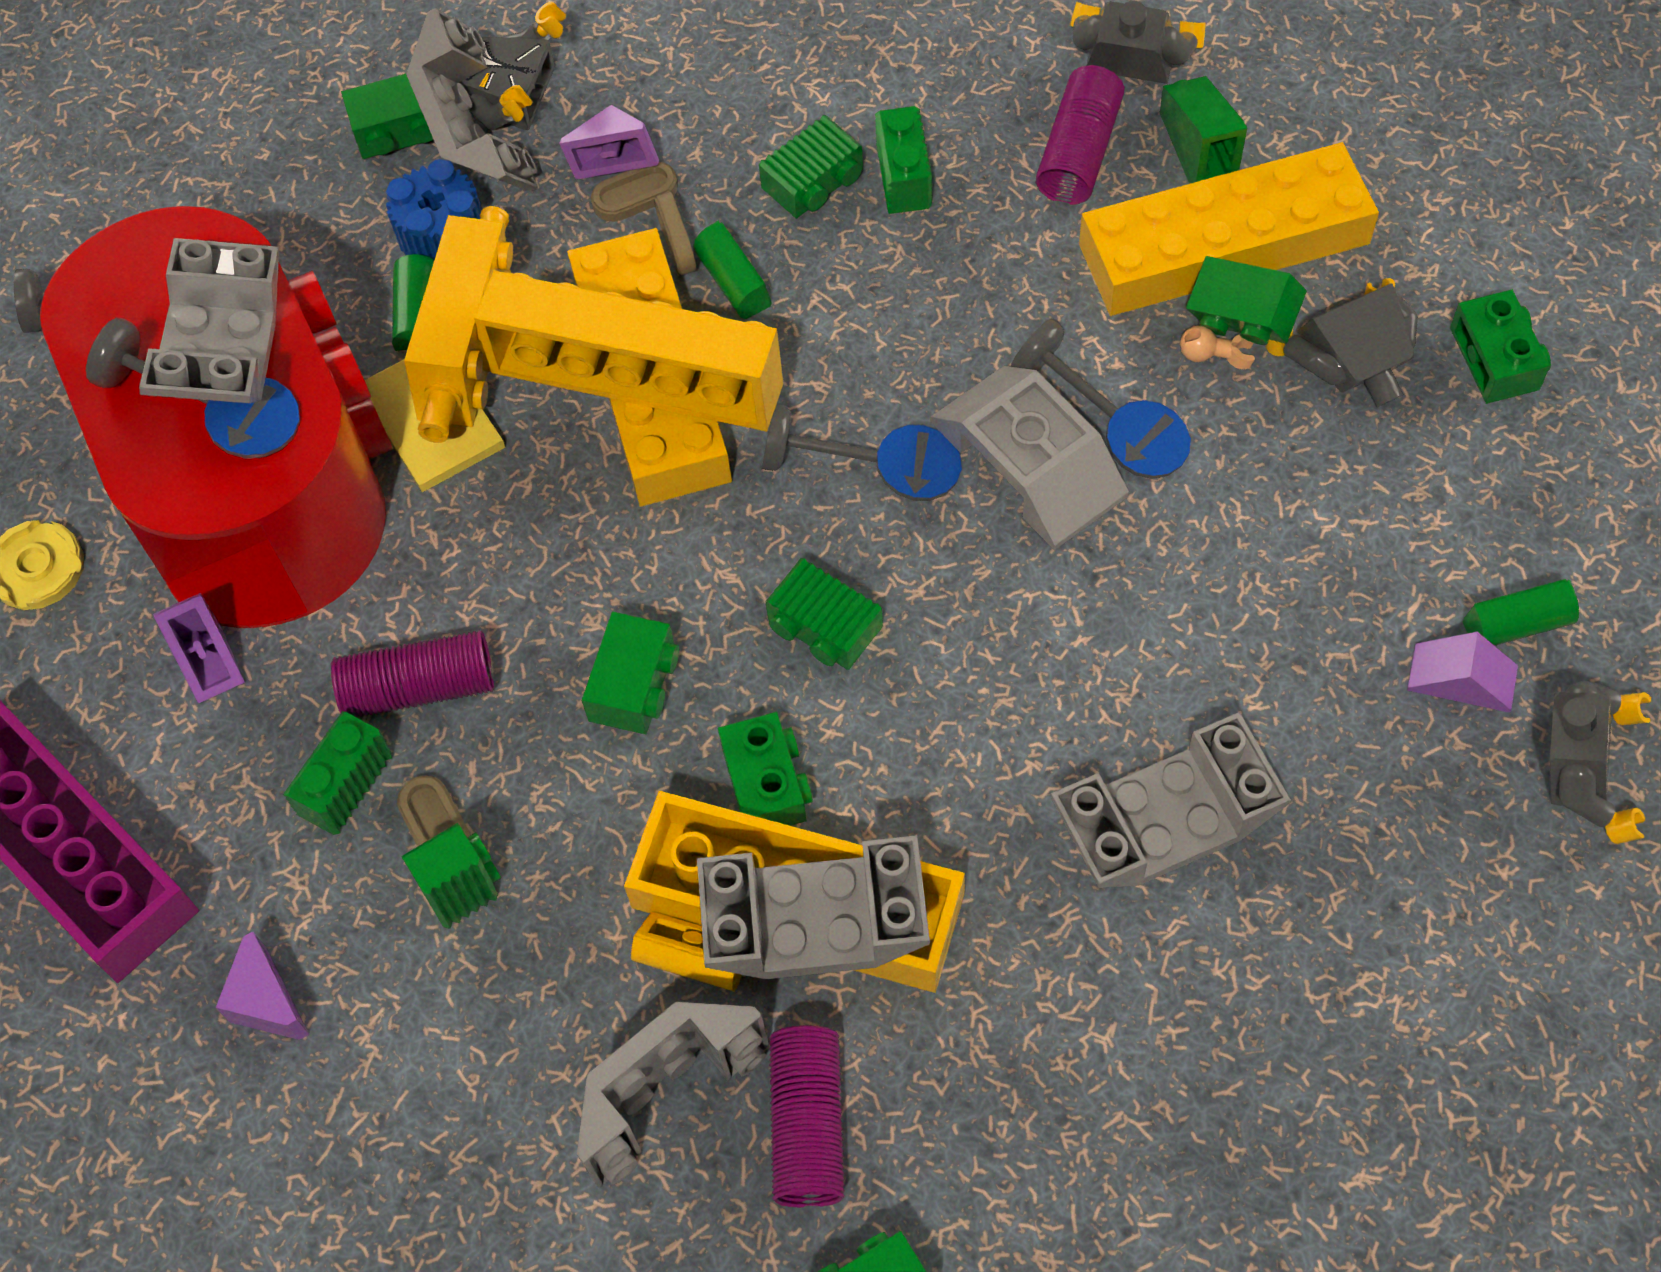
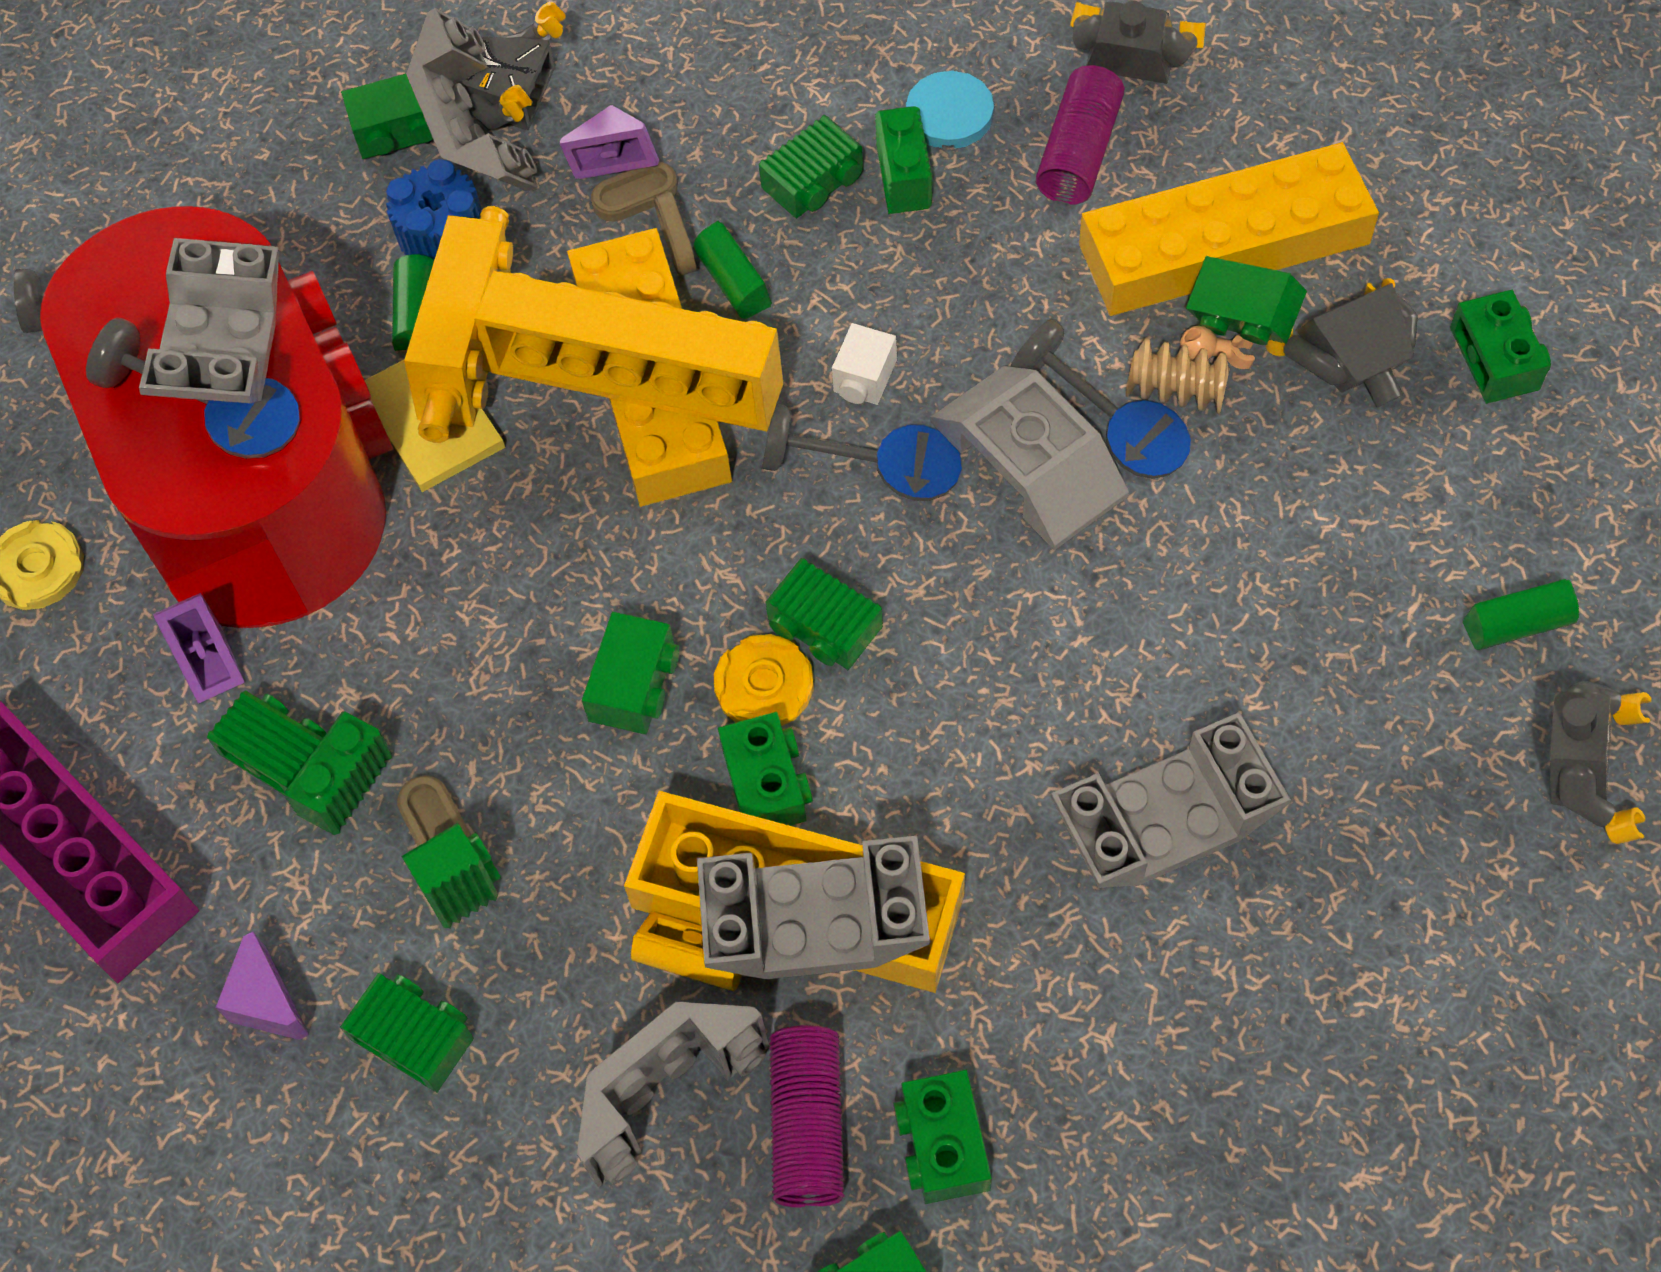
magenta piece [331,630,494,718] -> none
green slope [1160,76,1247,184] -> none
medium lavender slope [1407,632,1518,713] -> none
none -> green brick [207,690,326,794]
none -> green brick [340,973,474,1093]
none -> yellow tile [714,634,814,726]
none -> white brick [832,323,897,405]
none -> green brick [893,1070,992,1204]
none -> medium azure tile [906,71,994,148]
none -> tan piece [1126,338,1230,415]

